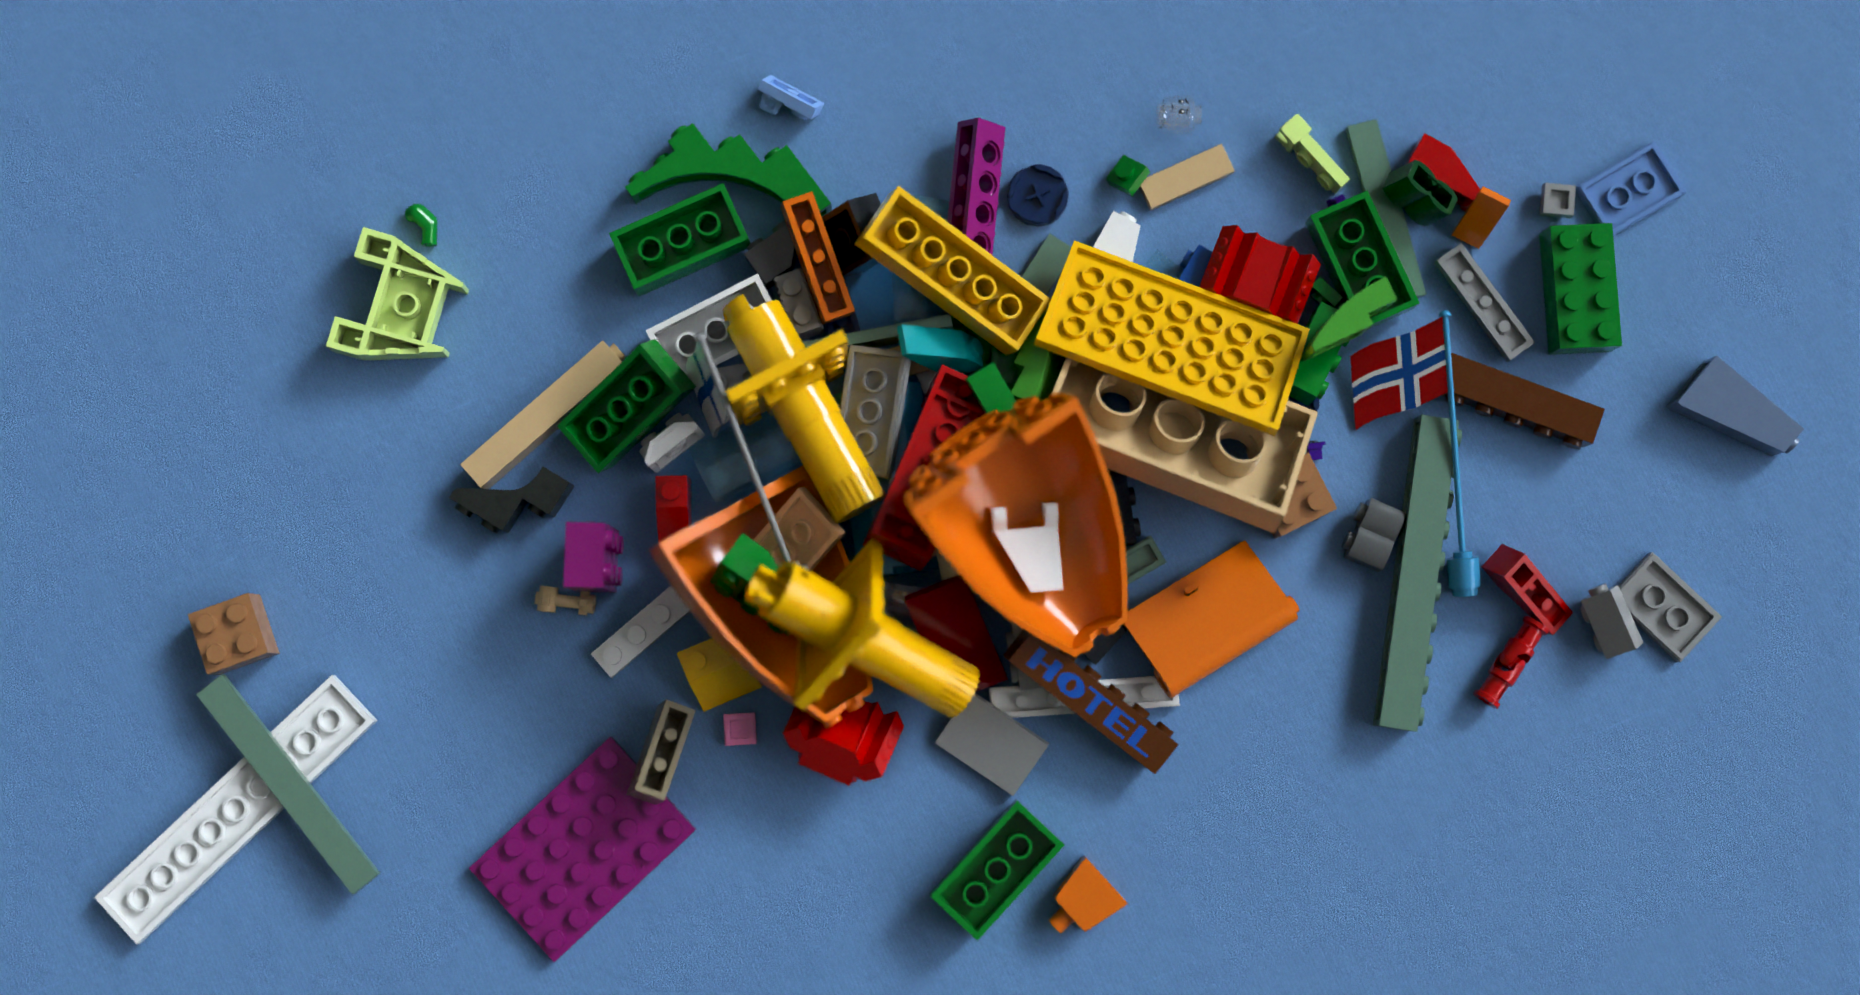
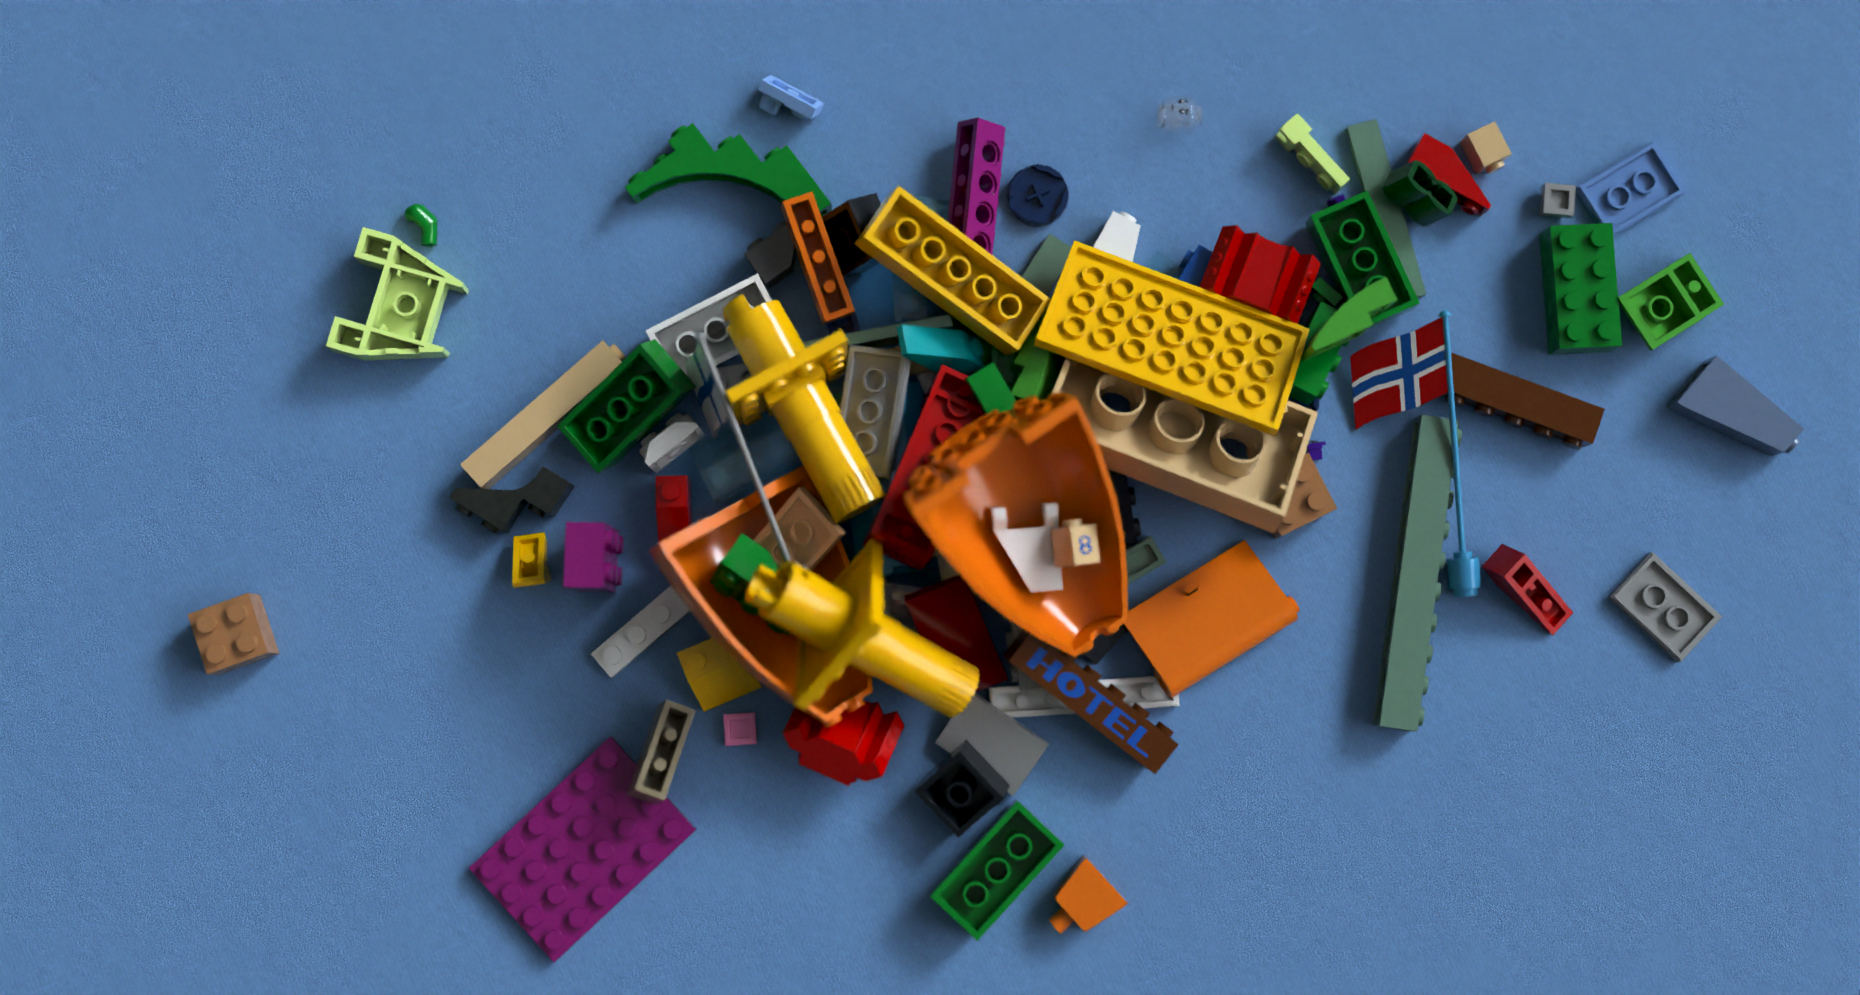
white plate [94,675,377,944] -> none
sand green tile [196,674,381,895] -> none
tan bar [535,586,596,616] -> none
green brick [609,183,751,297] -> none
light grey brick [773,268,824,340] -> none
green plate [1105,155,1150,196] -> none
tan tile [1139,144,1235,211] -> none
dark grey brick [1342,498,1406,572] -> none
light grey plate [1434,243,1535,362] -> none
orange tile [1452,186,1511,249] -> none
red piece [1473,616,1549,709] -> none
light grey brick [1581,583,1643,659] -> none
none -> yellow slope [512,532,551,588]
none -> black brick [914,739,1010,838]
none -> tan brick [1050,519,1100,568]
none -> tan brick [1459,121,1512,174]
none -> bright green slope [1618,253,1724,351]

